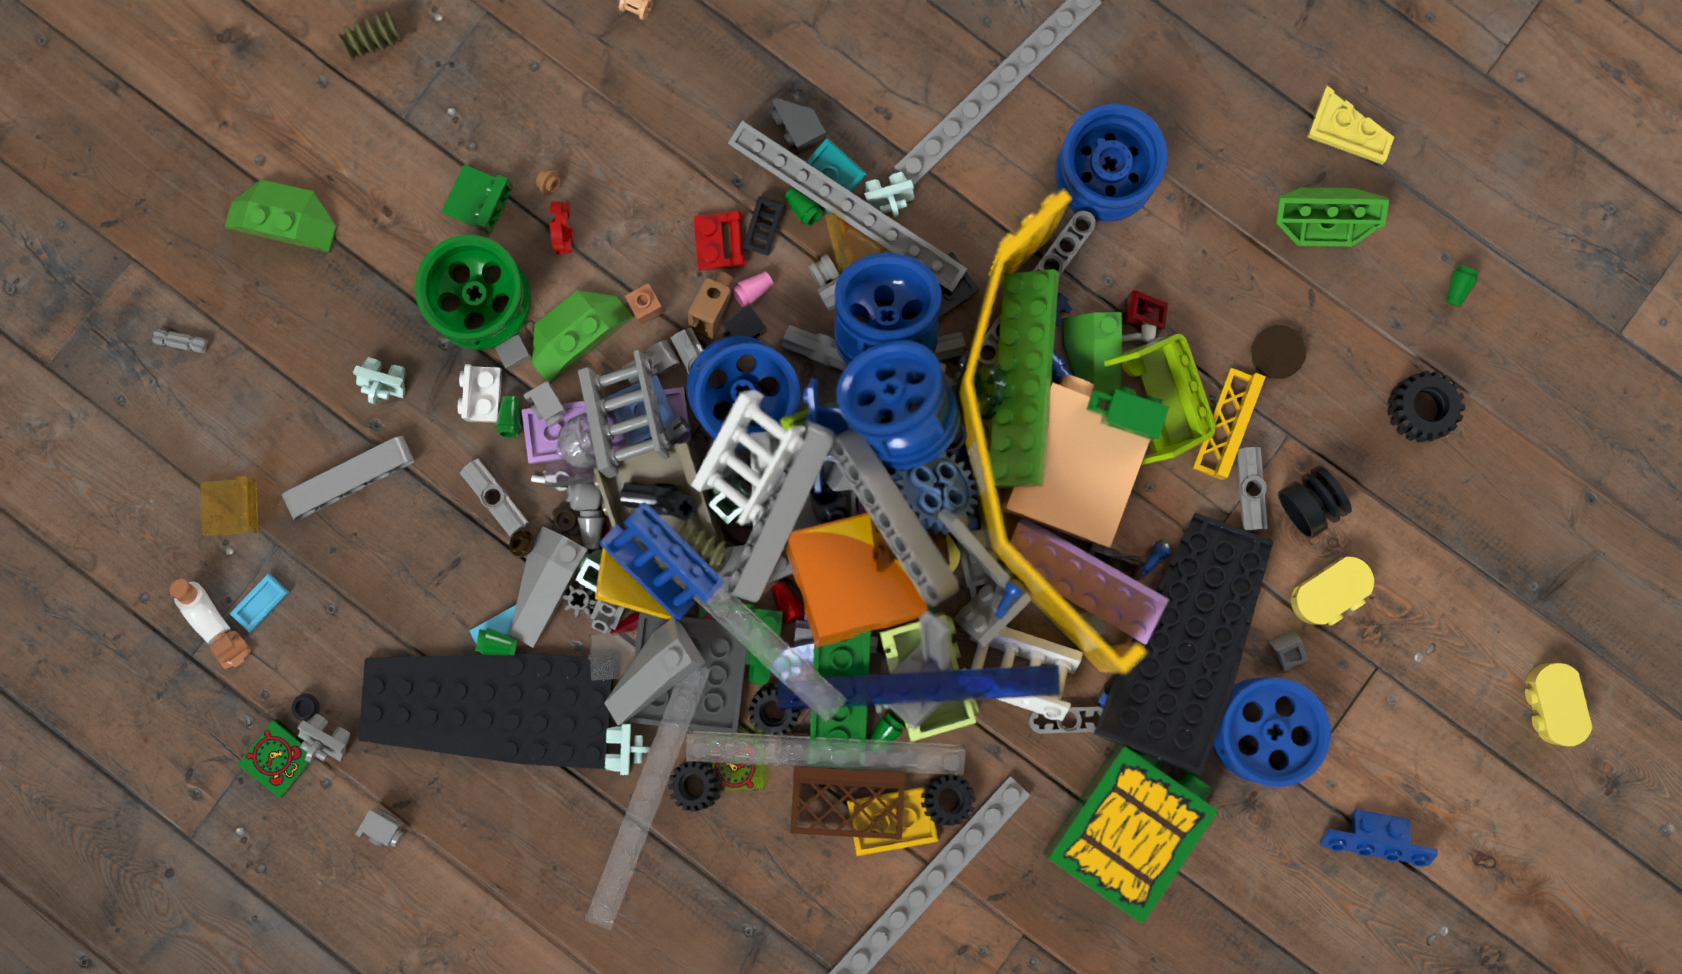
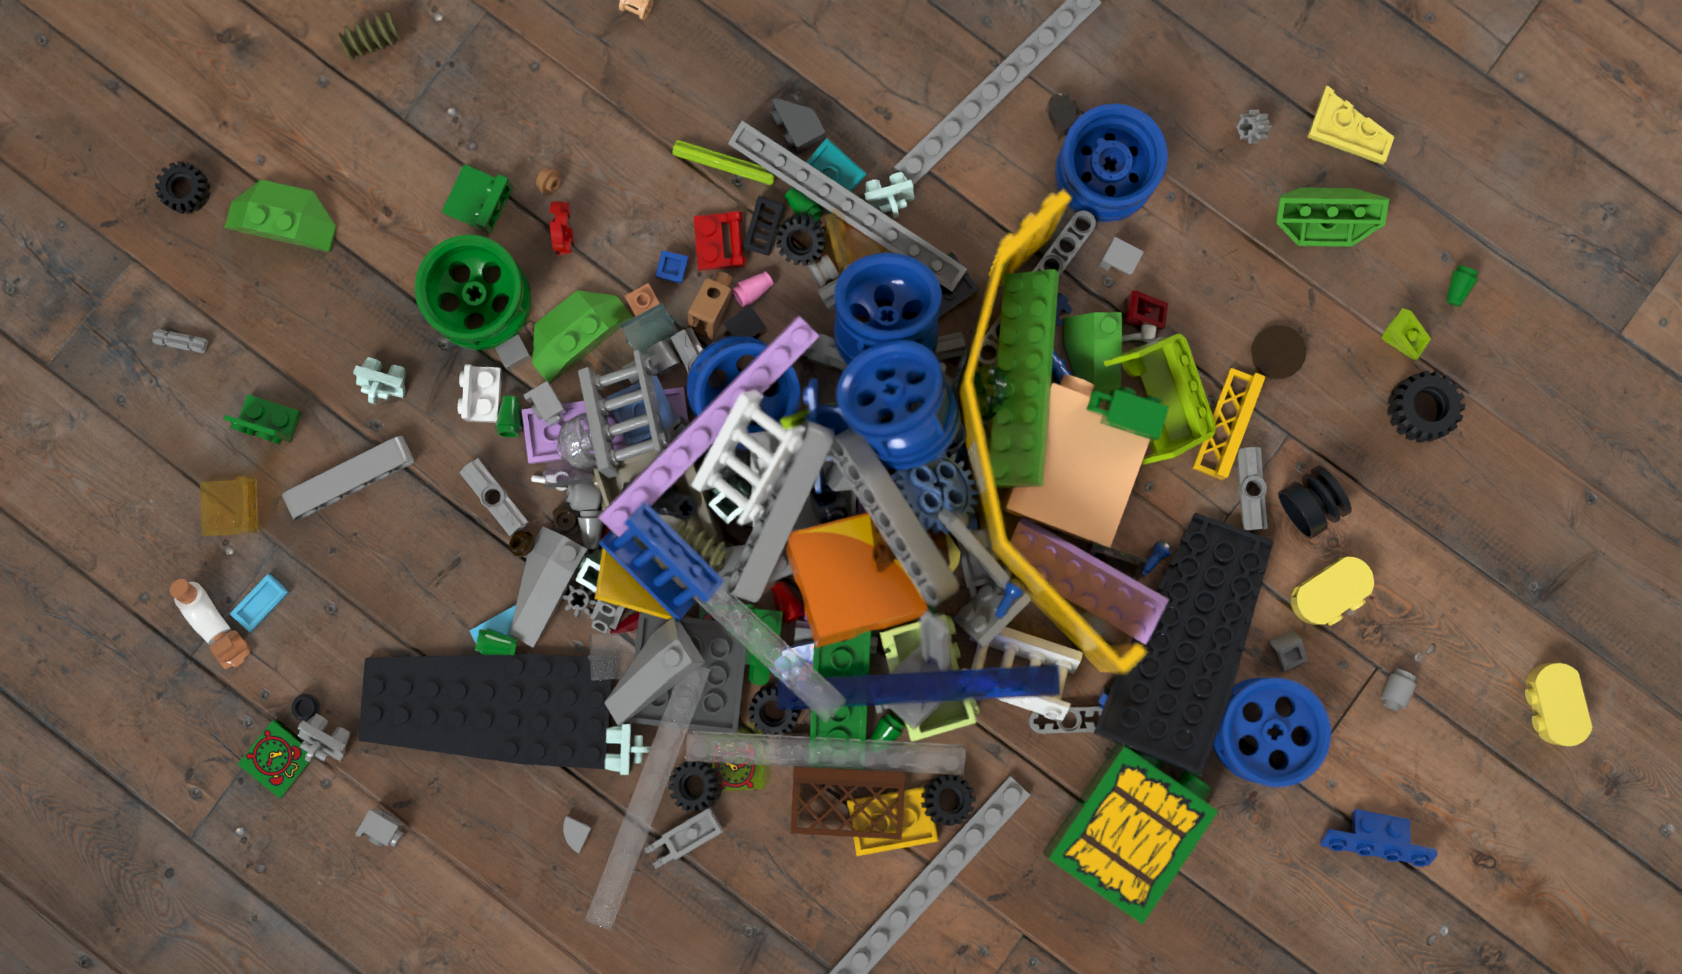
none -> black tyre [155,161,210,214]
none -> green bracket [223,394,301,445]
none -> light grey tile [563,816,592,853]
none -> lavender plate [598,316,819,537]
none -> clear light blue piece [620,303,678,354]
none -> light grey hinge [644,807,724,869]
none -> blue plate [655,250,689,284]
none -> lime axle [673,140,776,185]
none -> black tyre [776,212,828,266]
none -> clear smoke brick [1045,92,1080,139]
none -> light grey panel [1099,237,1144,275]
none -> light grey gear [1236,109,1272,144]
none -> light grey brick [1380,668,1417,712]
none -> lime slope [1382,308,1431,361]

